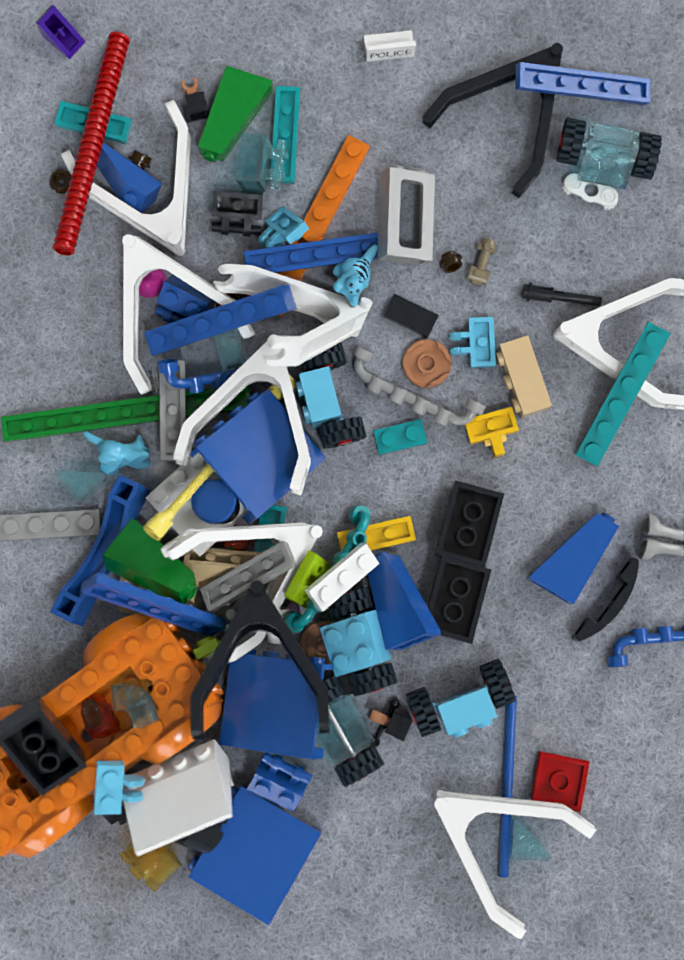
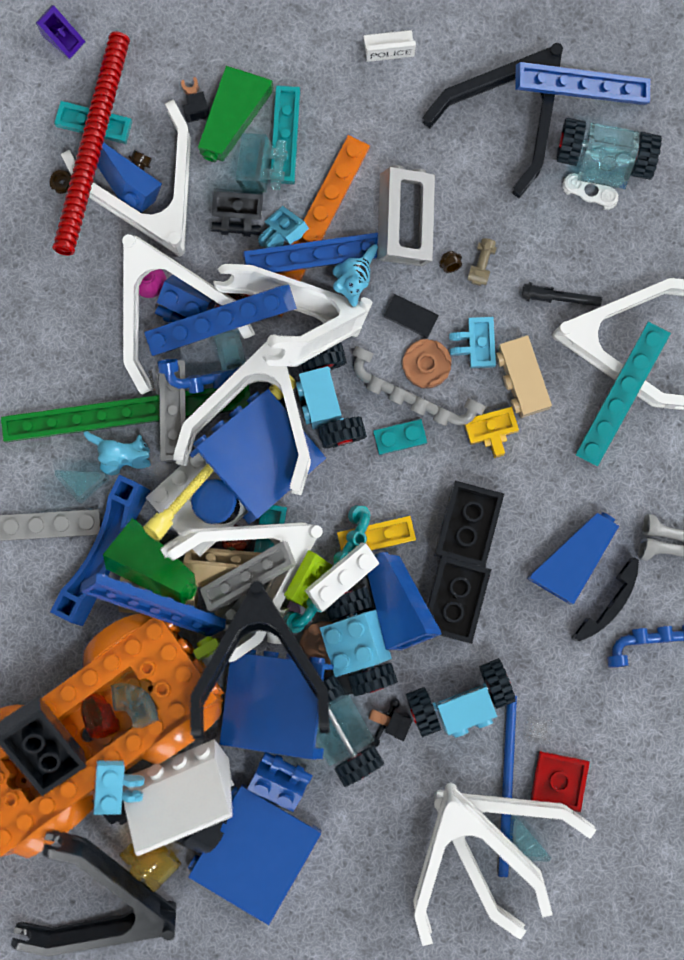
none -> black piece [11,830,177,956]
none -> white piece [413,783,553,946]

